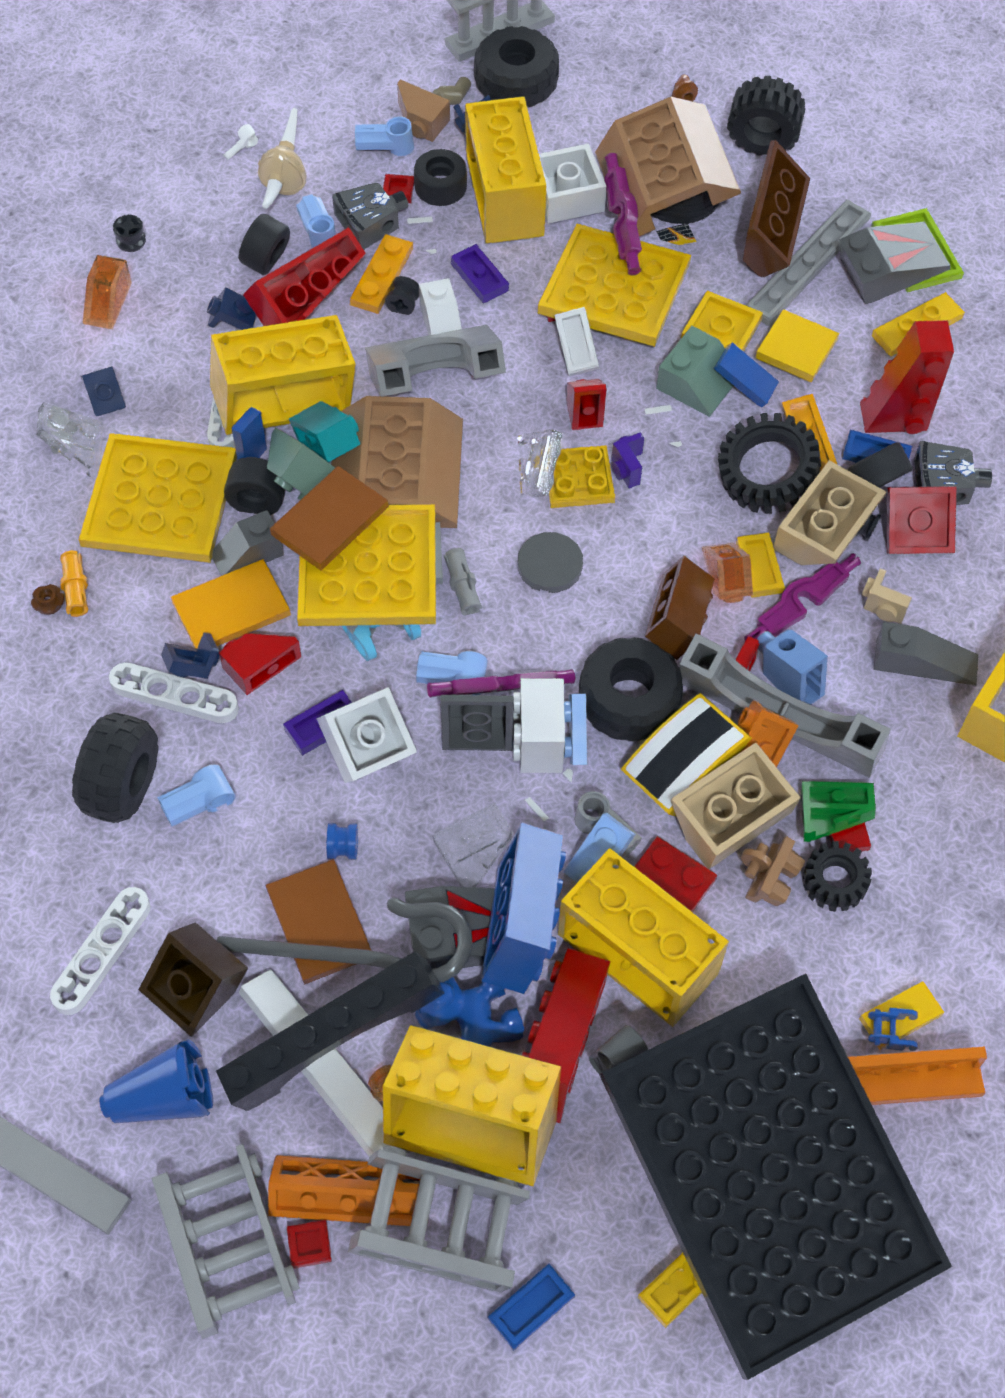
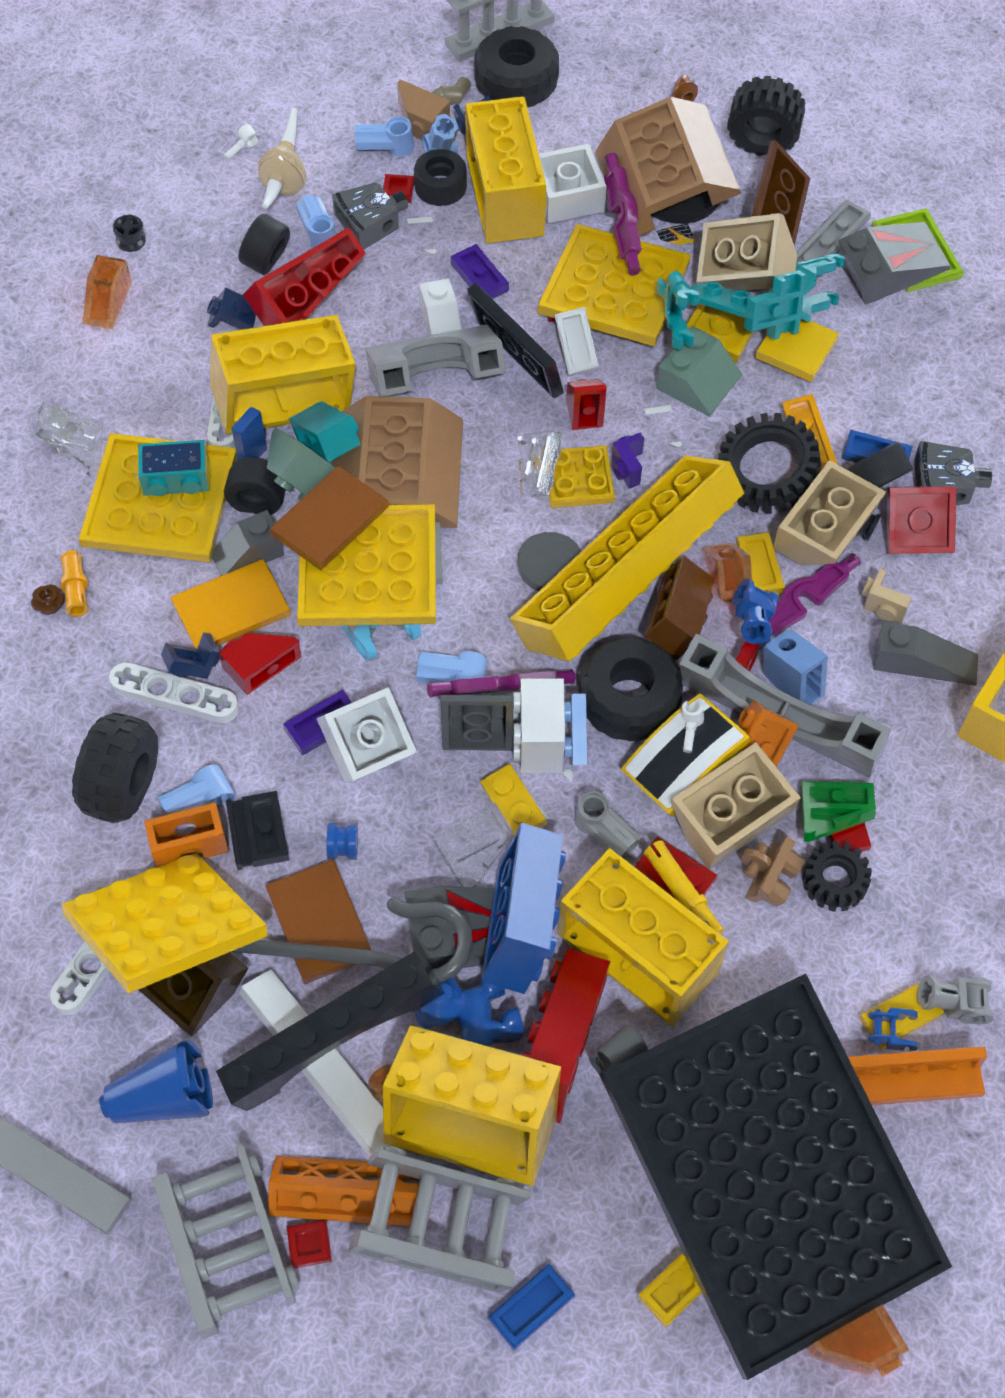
dark blue bracket [80,366,126,417] -> none
light orange plate [350,234,413,314] -> none
black wheel [385,276,419,315] -> none
light grey pin [444,548,482,616] -> none
light blue plate [563,813,636,883] -> none
blue tile [714,342,779,407] -> none
red wedge [860,320,954,434] -> none
yellow plate [872,292,965,357] -> none
none -> yellow plate [62,853,268,994]
none -> brick [138,440,209,496]
none -> orange brick [144,802,229,867]
none -> black plate [225,791,289,871]
none -> light blue piece [422,114,459,153]
none -> black tile [467,282,564,398]
none -> yellow plate [480,764,547,836]
none -> yellow brick [510,455,744,662]
none -> yellow pin [644,840,725,942]
none -> teal piece [657,254,845,350]
none -> white hand [682,701,704,753]
none -> tan slope [696,213,797,291]
none -> blue connector [732,578,778,644]
none -> clear orange slope [807,1304,909,1377]
none -> light grey connector [917,975,994,1024]

